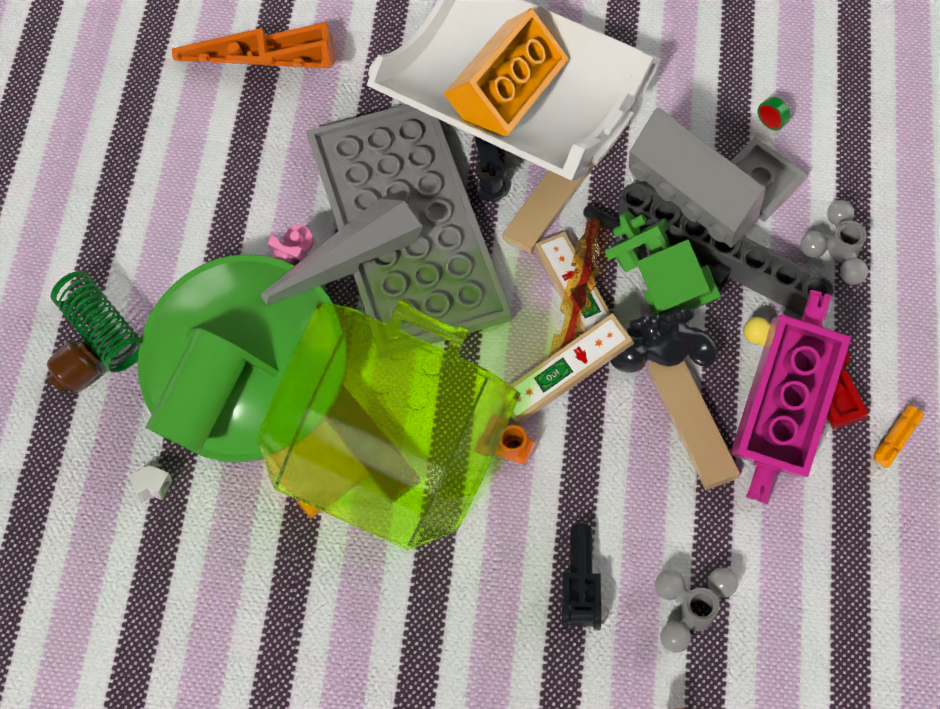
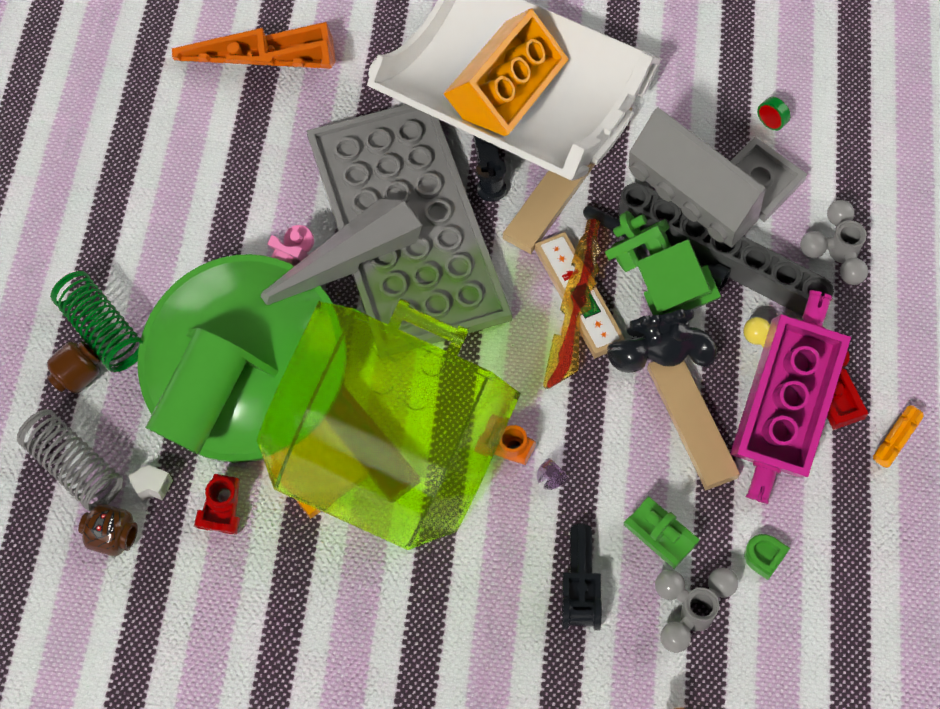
tile [497,313,634,425] -> none
none -> light grey piece [17,409,123,512]
none -> reddish brown head [78,504,138,557]
none -> red plate [194,474,240,535]
none -> clear purple hinge [536,458,568,490]
none -> bright green hips [624,496,700,569]
none -> bright green tile [744,534,790,580]

